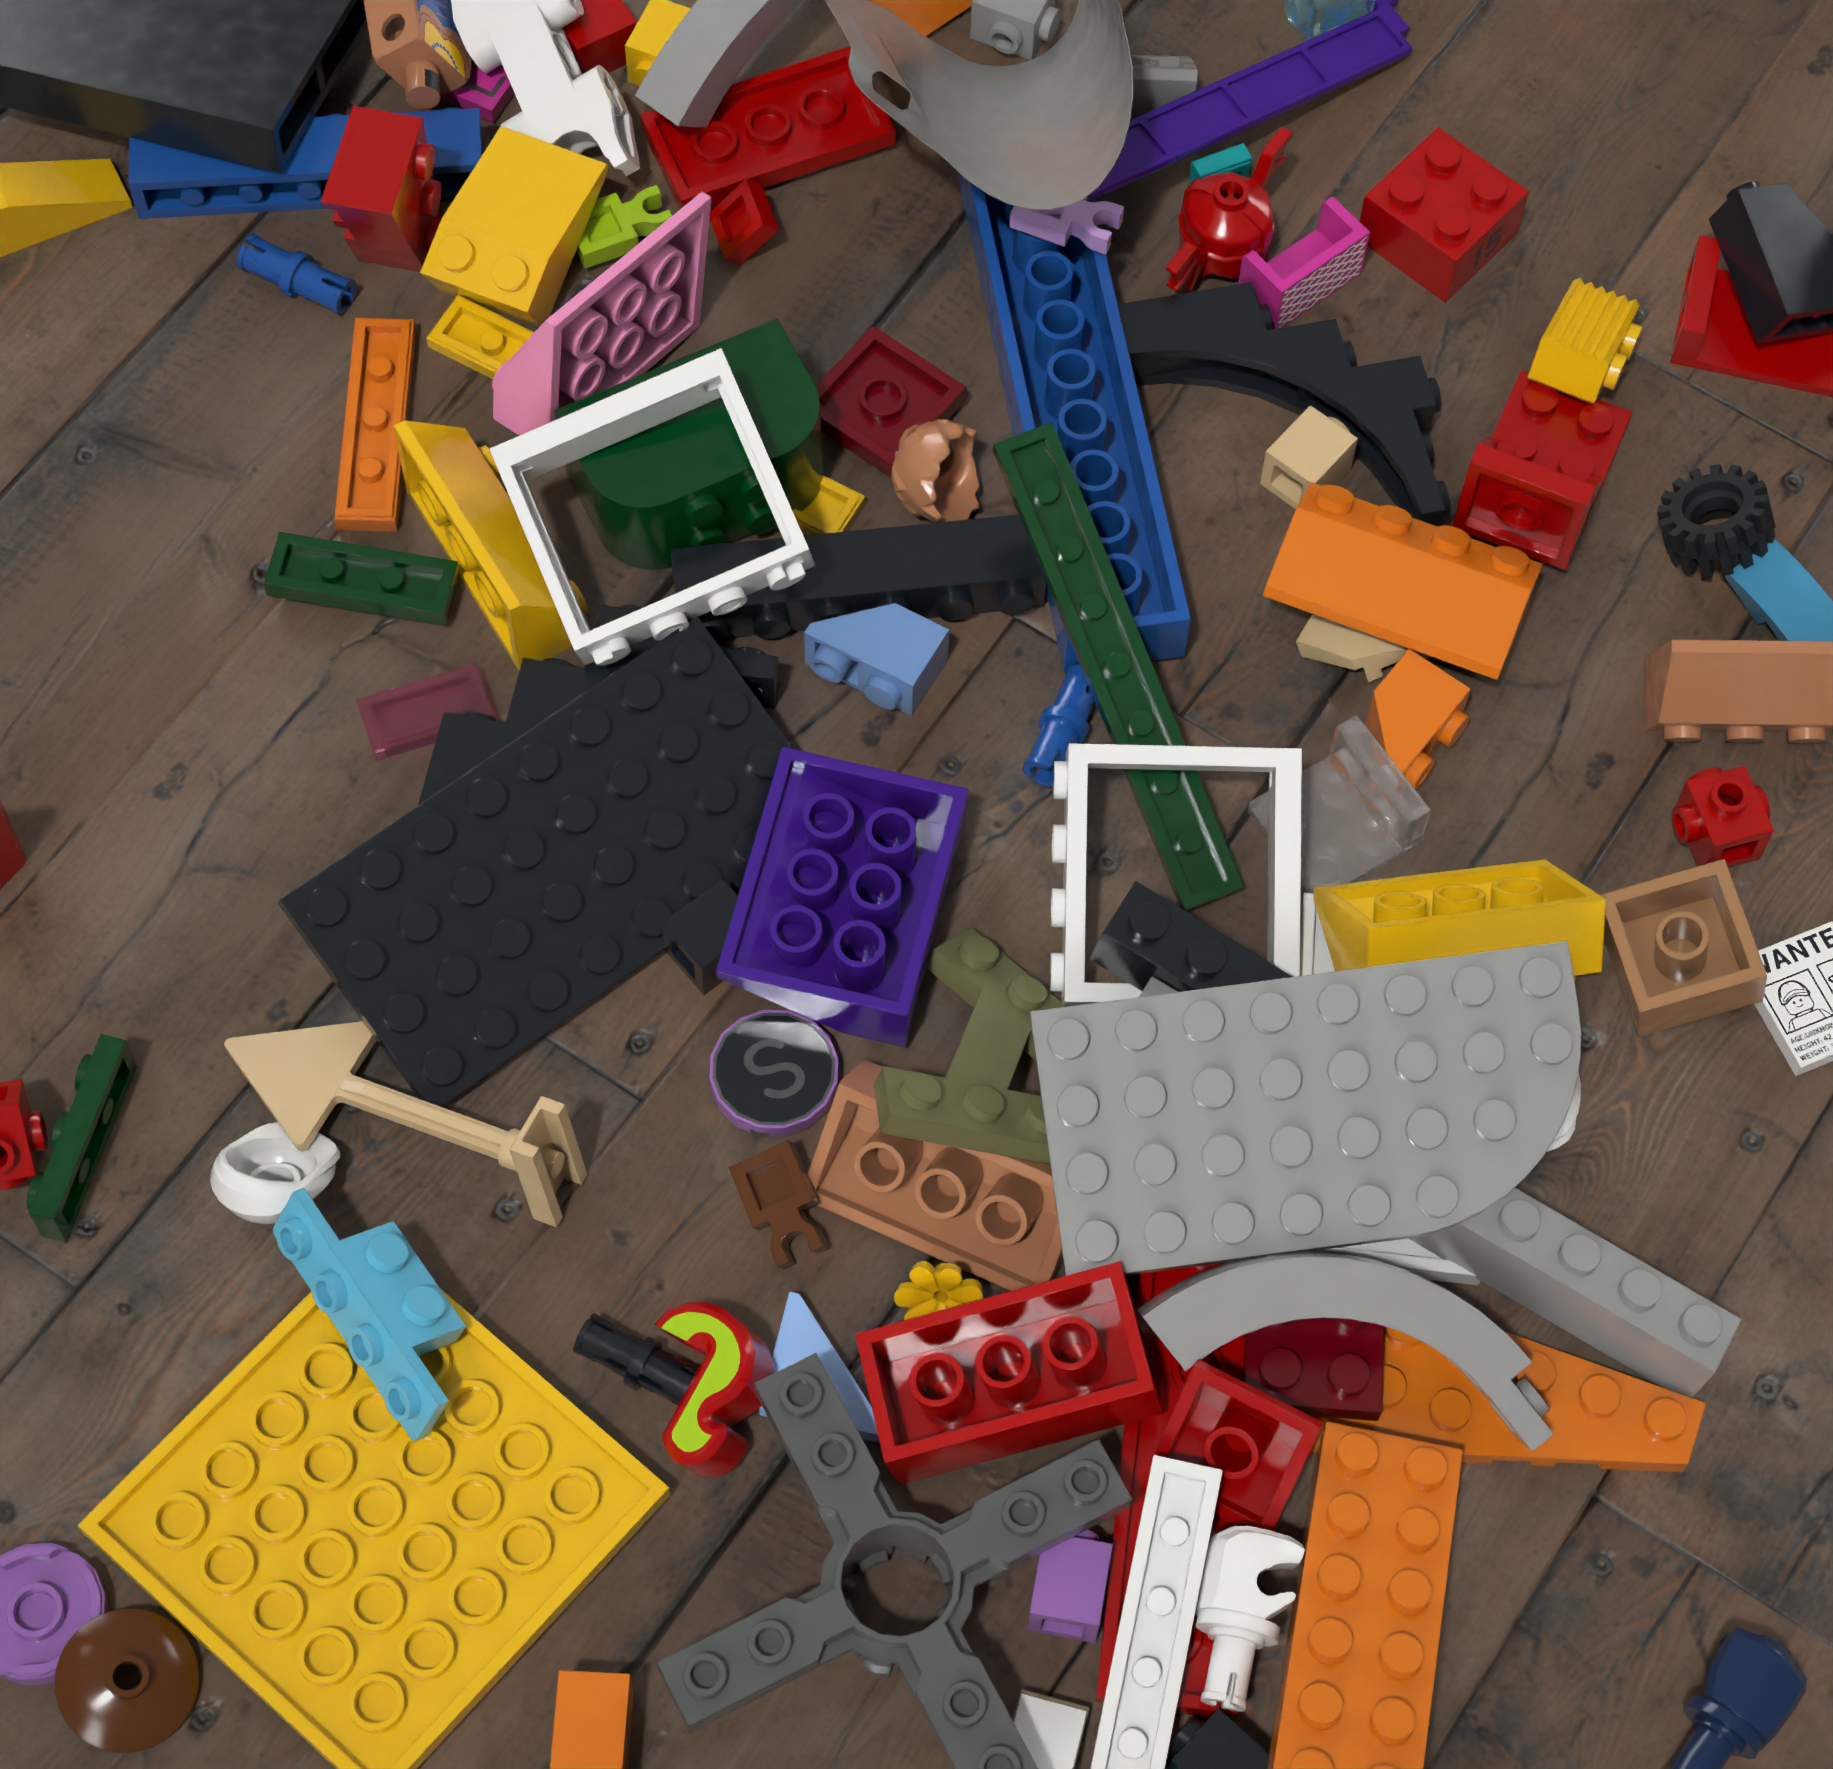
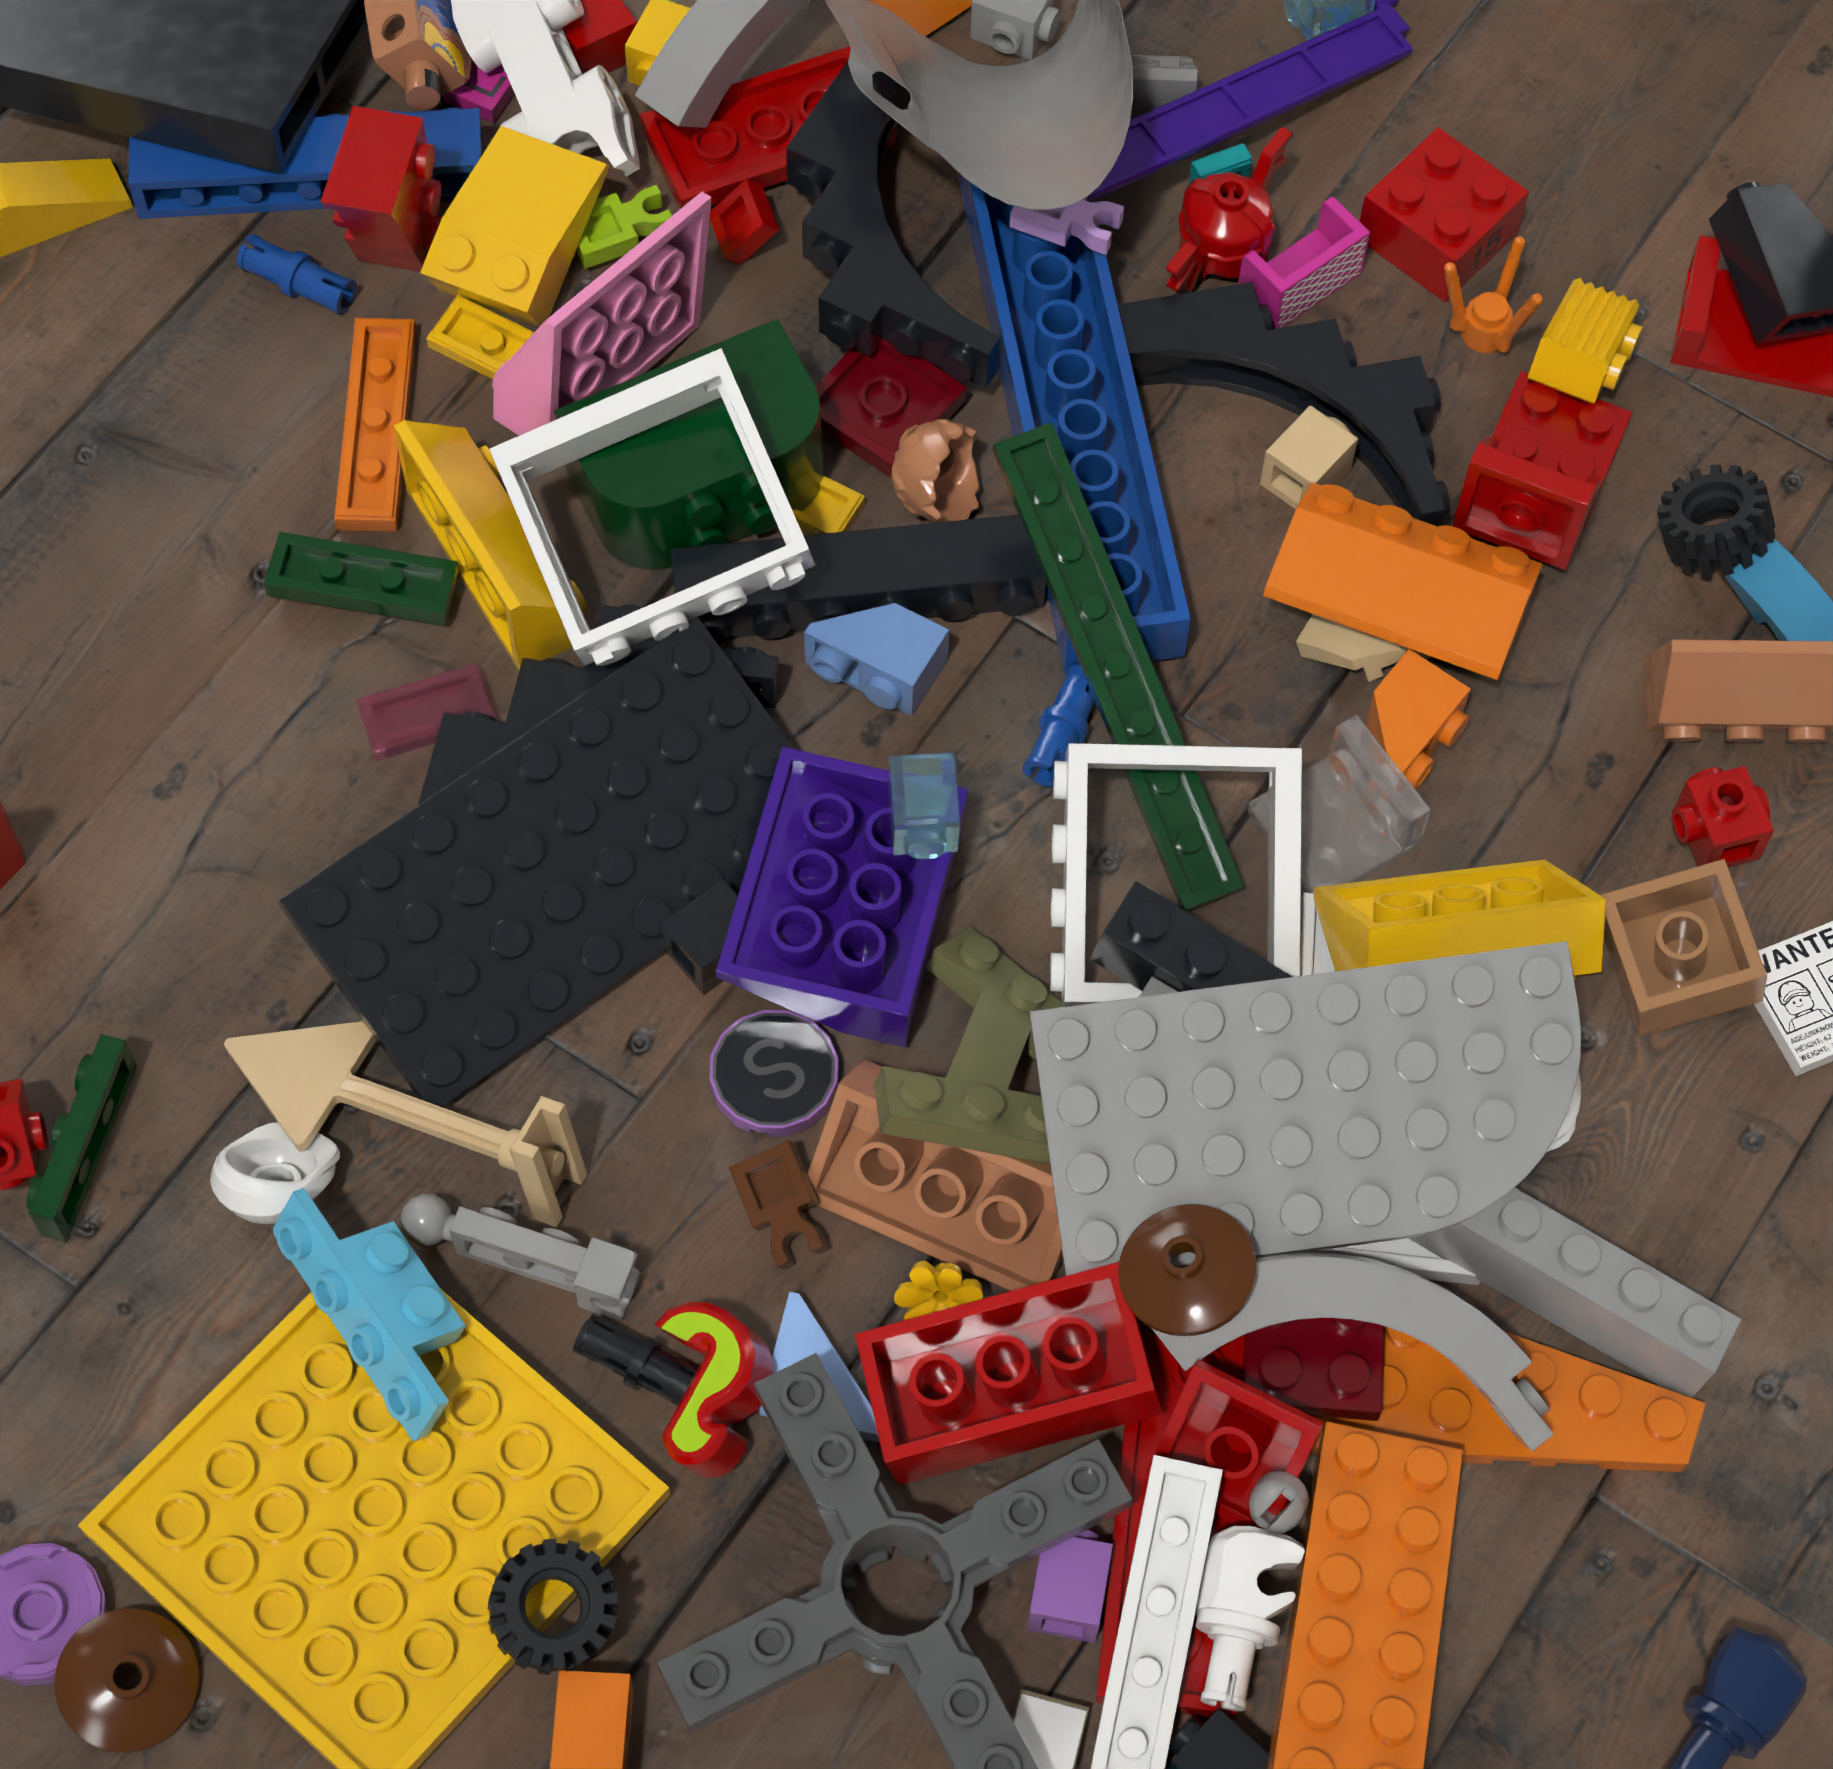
none -> light grey plate [400,1193,641,1320]
none -> black tyre [487,1539,619,1675]
none -> black arch [786,60,1000,389]
none -> clear light blue brick [888,753,960,859]
none -> reddish brown dish [1118,1204,1257,1336]
none -> light grey hinge [1249,1471,1309,1534]
none -> orange plant [1444,236,1543,353]

